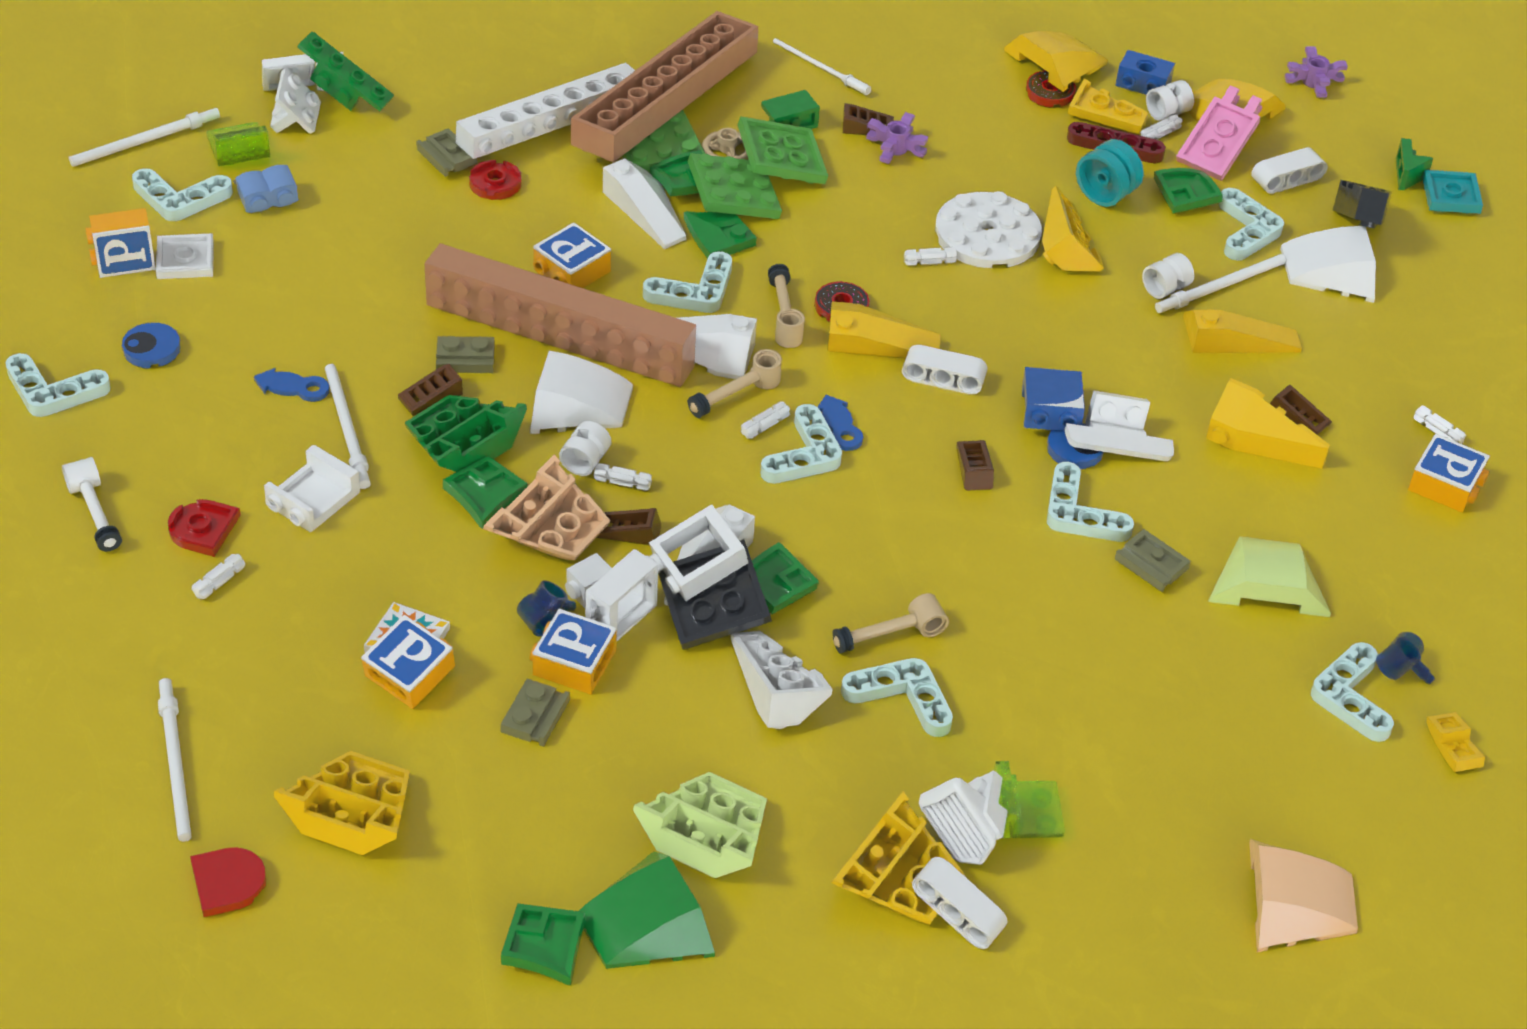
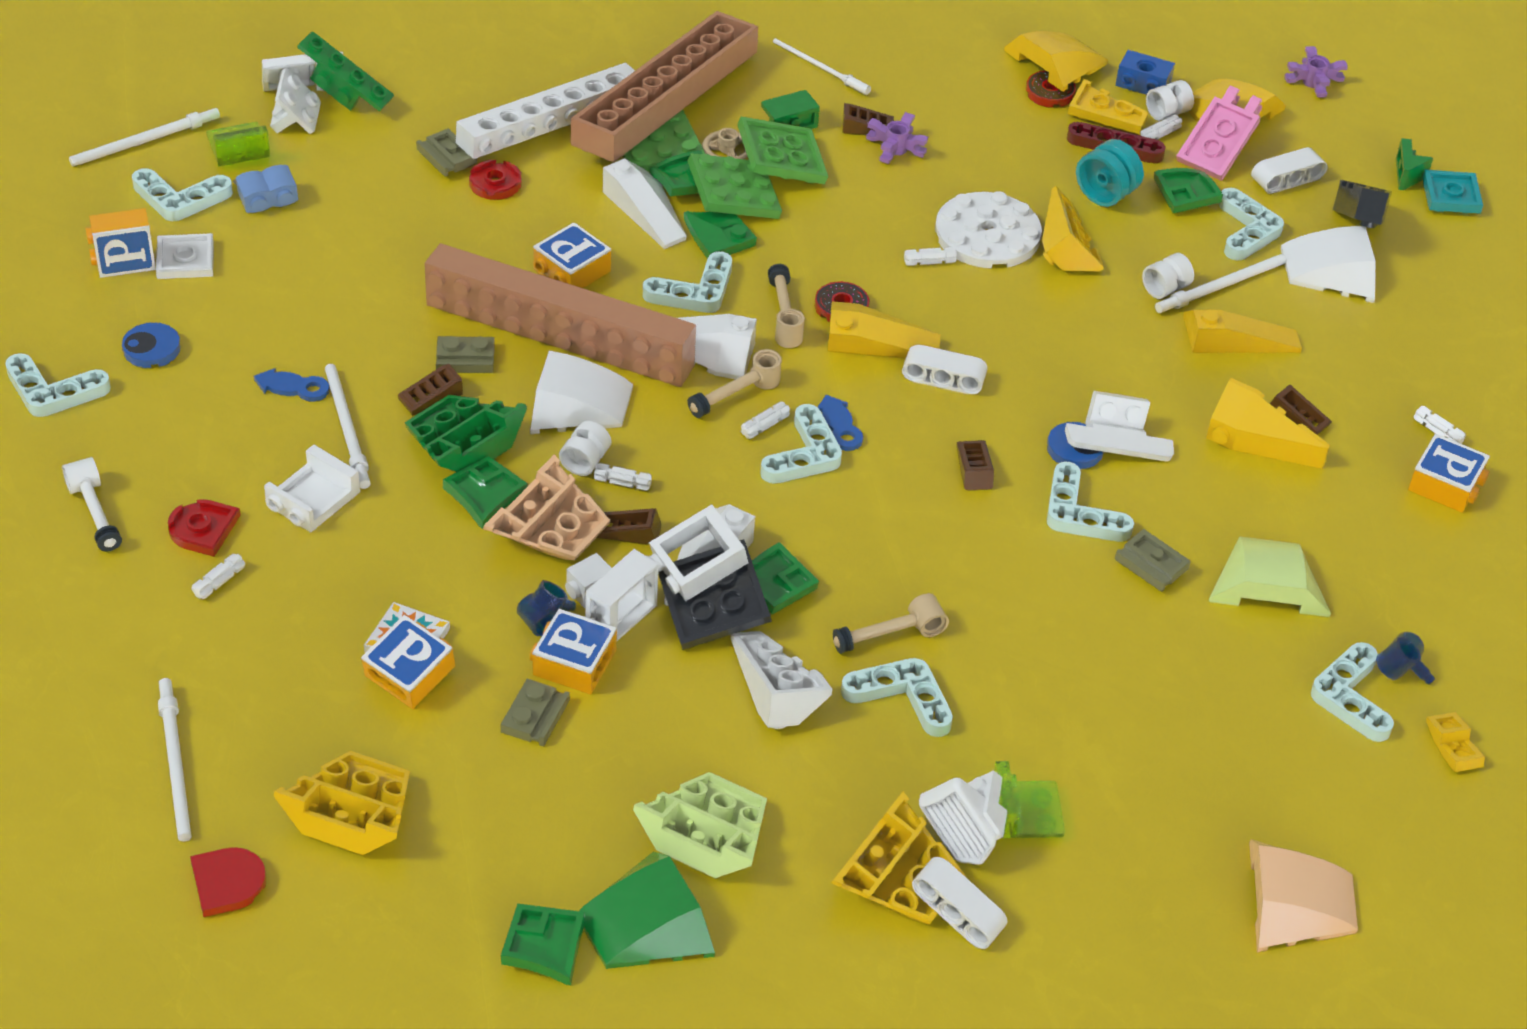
blue panel [1022,367,1085,431] -> none

